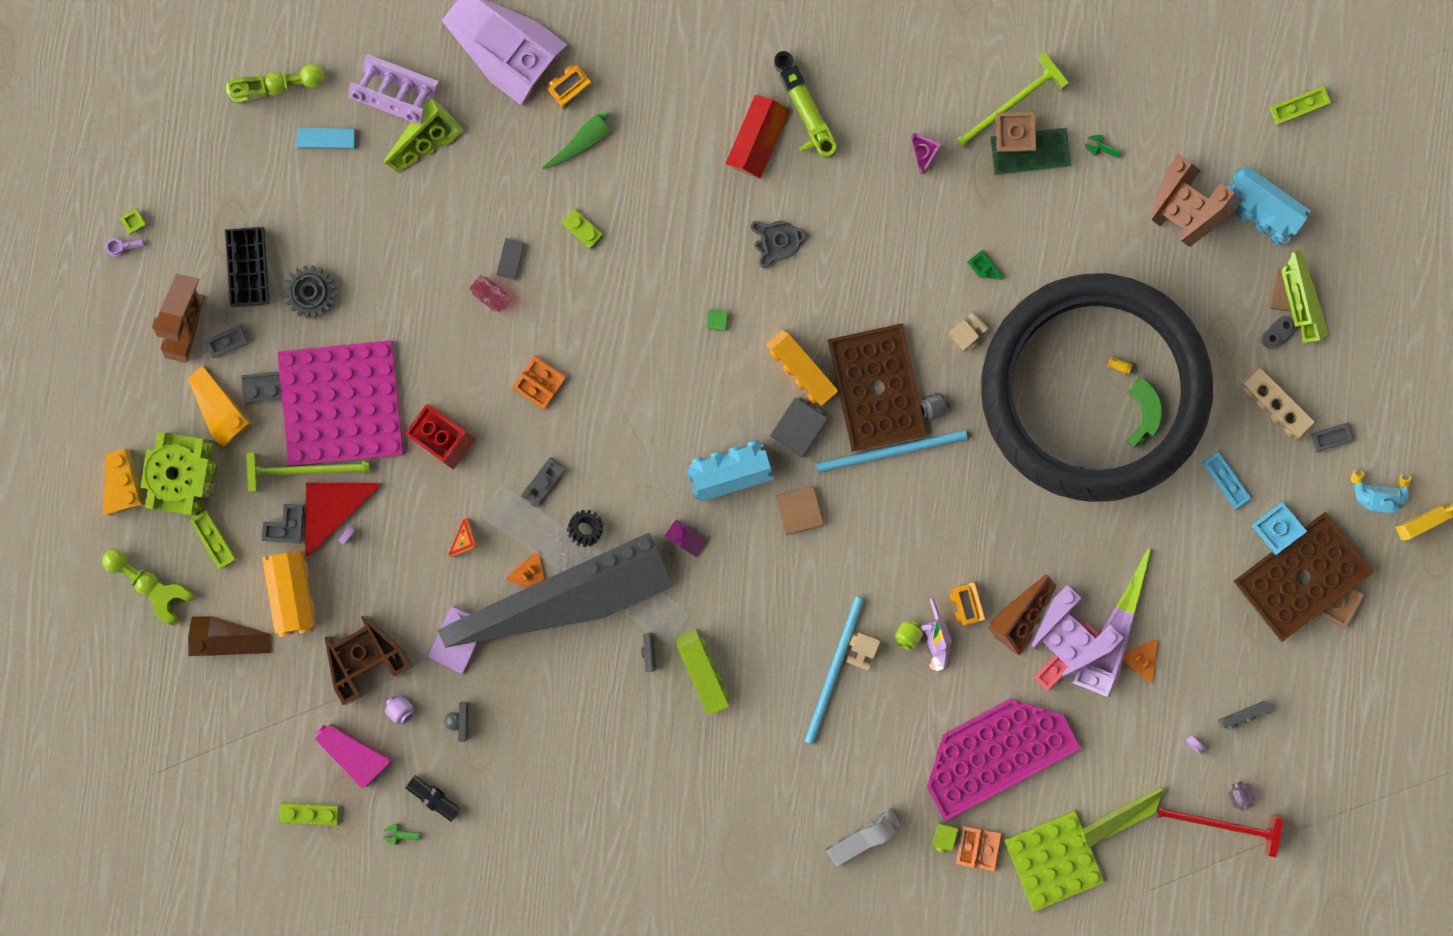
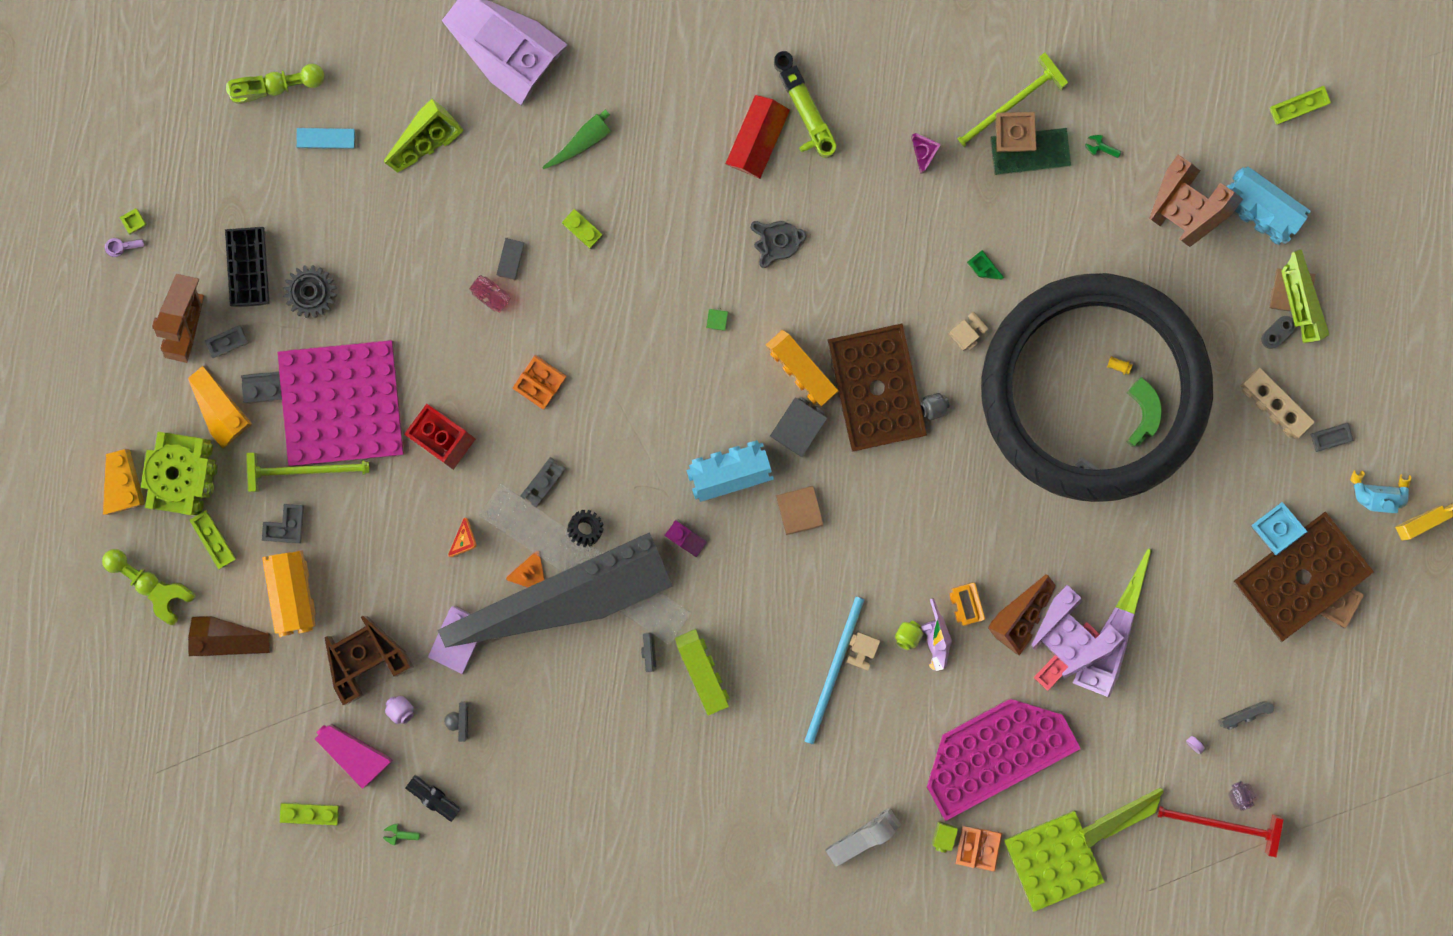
red tile [305,482,381,556] -> none
lavender tile [338,526,355,545] -> none
lavender fence [348,54,439,125] -> none
light orange window [547,65,592,109] -> none
medium azure piece [816,430,967,473] -> none
orange piece [1123,640,1158,682] -> none
medium azure tile [1202,451,1252,510] -> none

